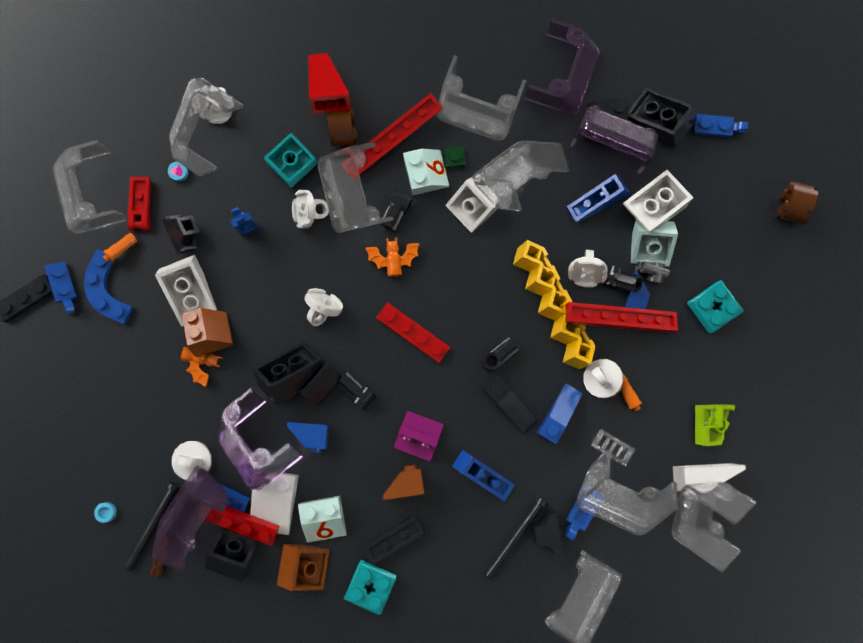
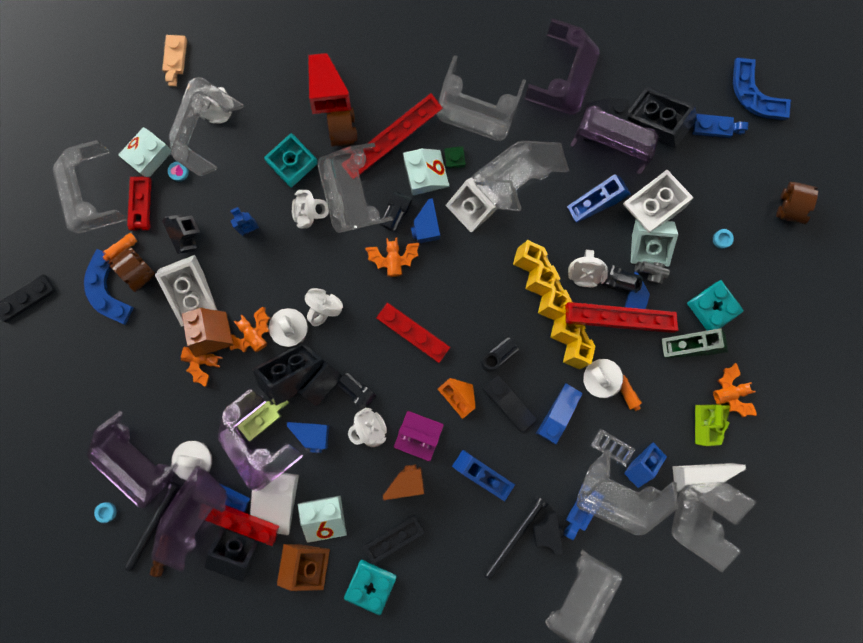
blue plate [44,261,76,315] -> none
none -> clear purple windscreen [87,411,178,508]
none -> reddish brown brick [108,246,155,292]
none -> light aqua slope [119,127,172,177]
none -> light nougat plate [162,35,187,86]
none -> orange animal [230,307,270,352]
none -> yellowish green plate [237,400,289,442]
none -> white tile [269,308,308,347]
none -> white tile [348,408,387,447]
none -> blue slope [411,198,440,244]
none -> orange slope [438,378,476,419]
none -> blue slope [624,442,667,488]
none -> dark green slope [662,328,728,358]
none -> medium azure tile [713,229,734,249]
none -> orange animal [713,363,757,418]
none -> blue plate [733,58,791,120]

